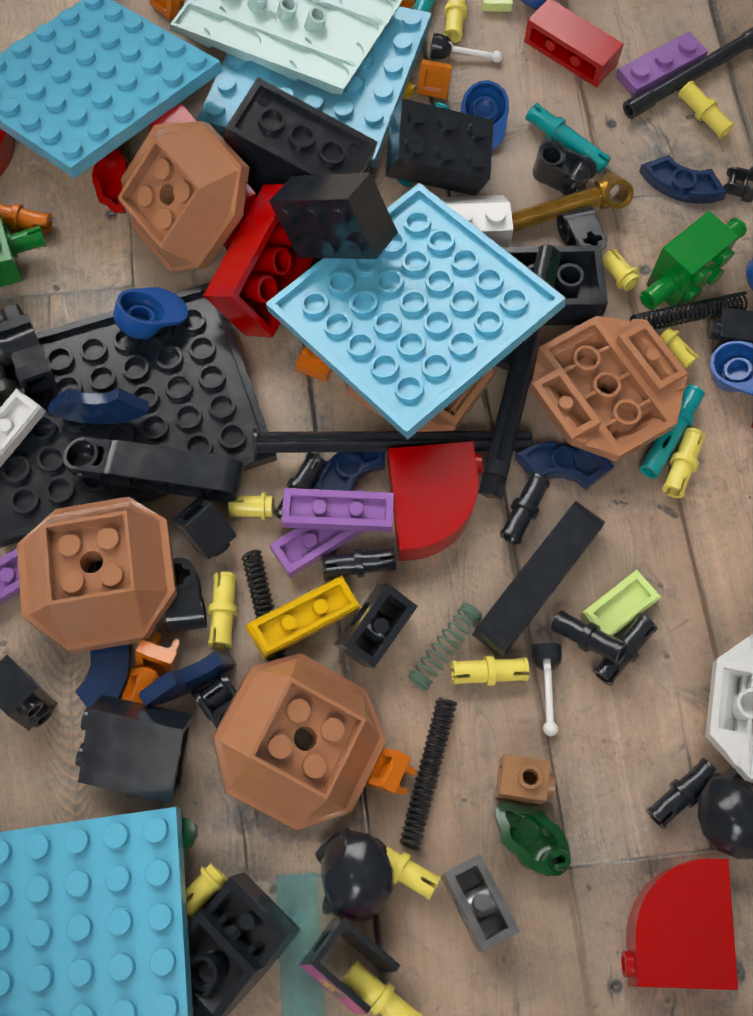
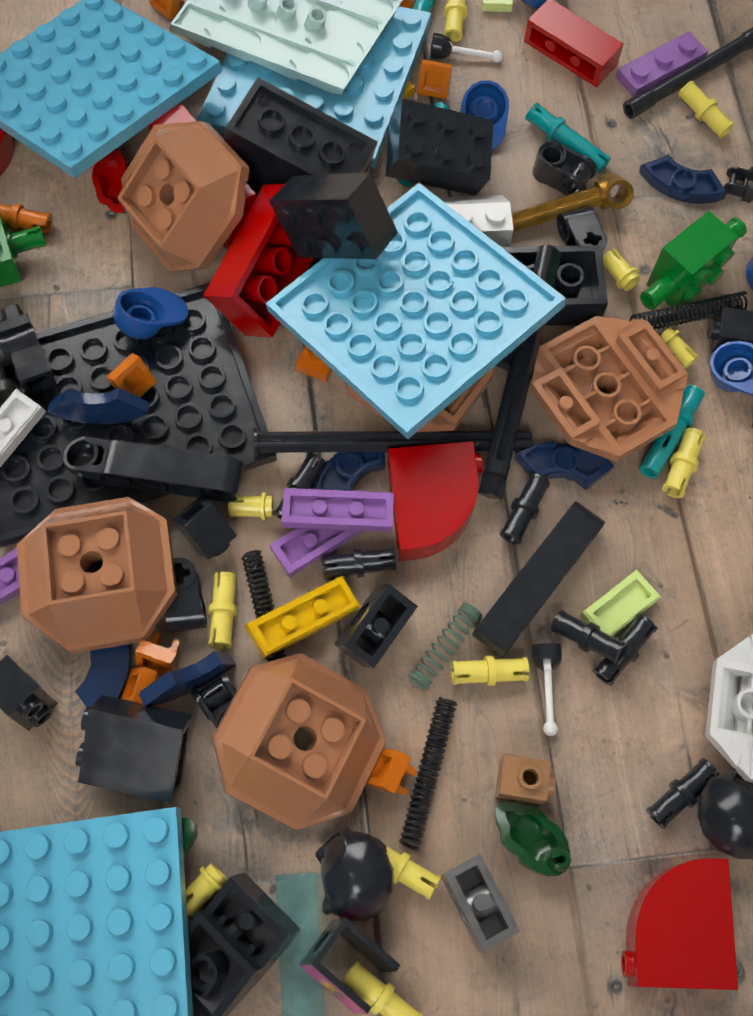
none -> orange tile [106,353,157,397]

